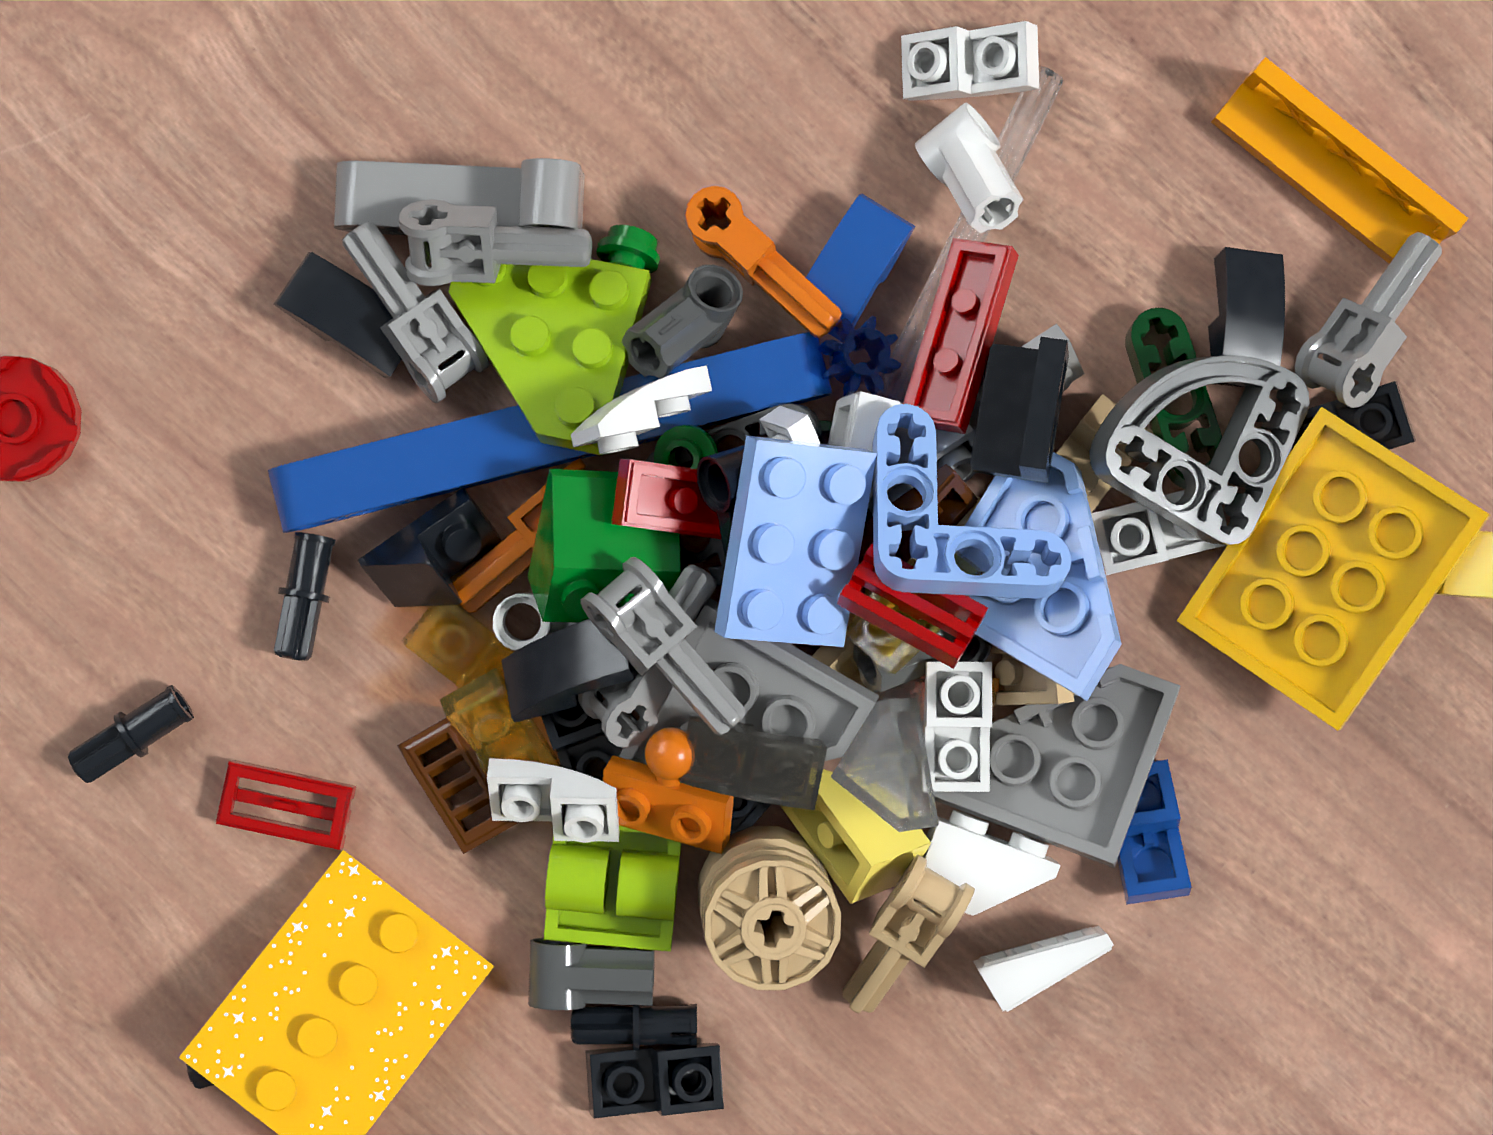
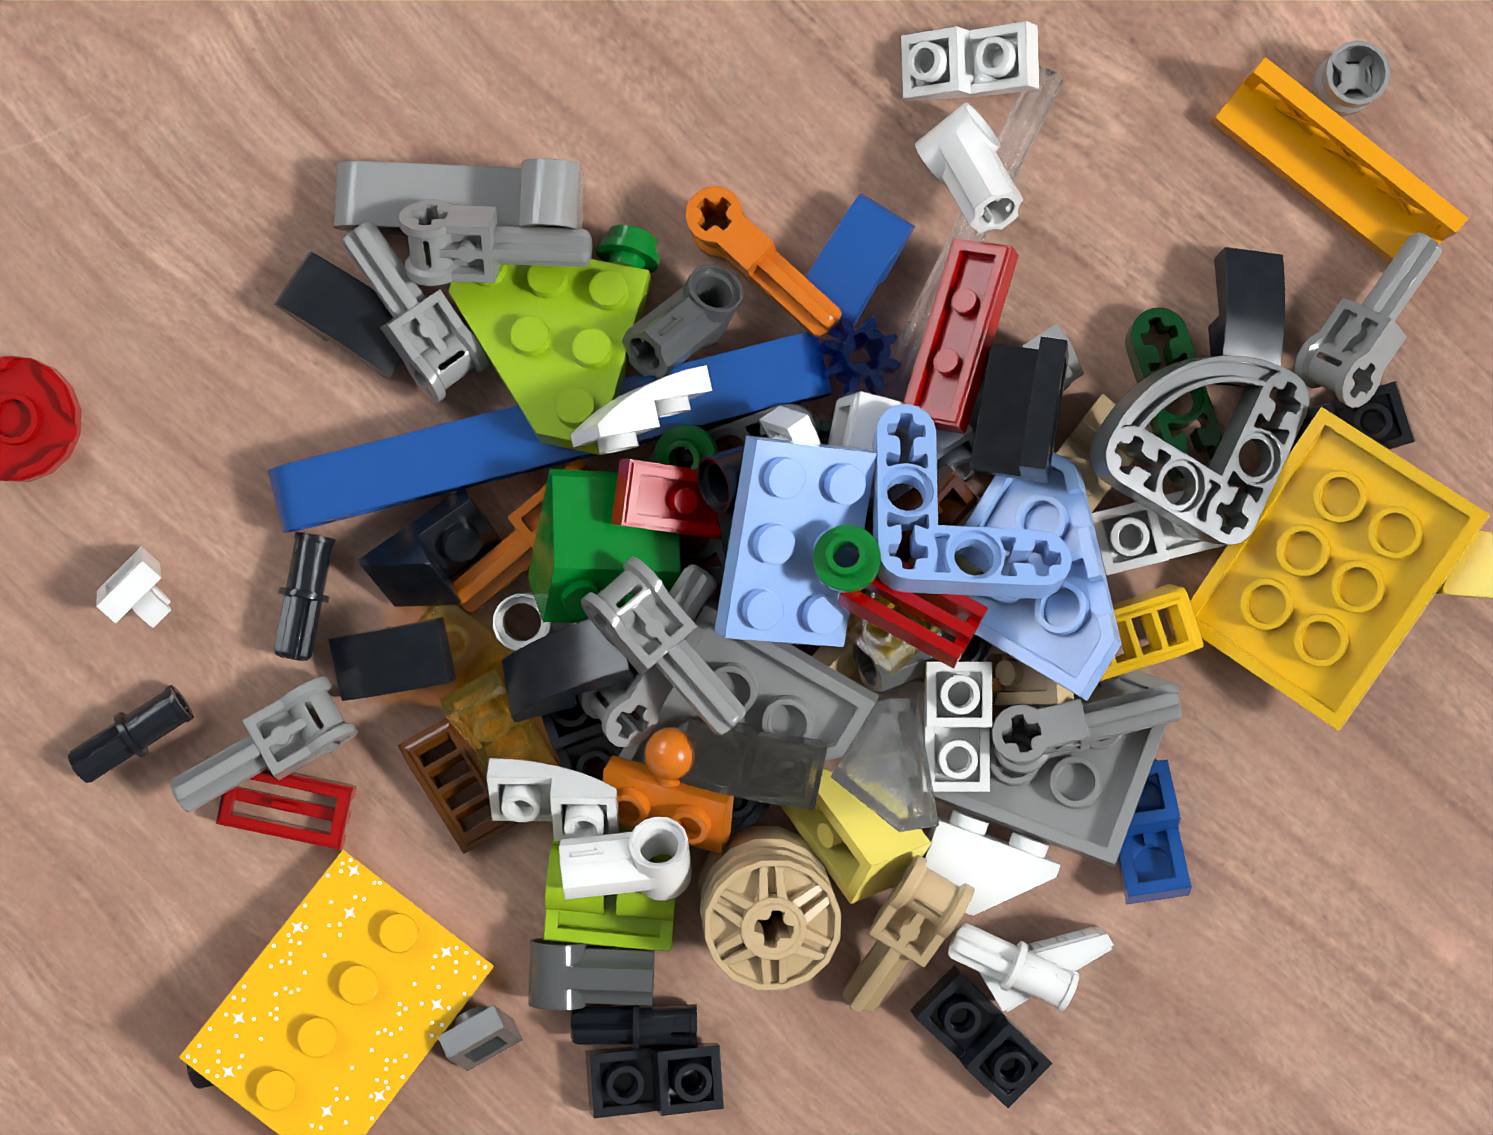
none -> white tile [96,546,171,628]
none -> light grey connector [170,676,358,812]
none -> black slope [328,617,457,701]
none -> dark grey plate [438,1005,523,1071]
none -> white piece [559,817,692,900]
none -> green plate [813,525,881,593]
none -> black slope [910,965,1053,1108]
none -> white axle [948,923,1080,1012]
none -> light grey connector [992,684,1182,774]
none -> yellow slope [1100,584,1204,681]
none -> light grey wheel [1312,40,1391,117]

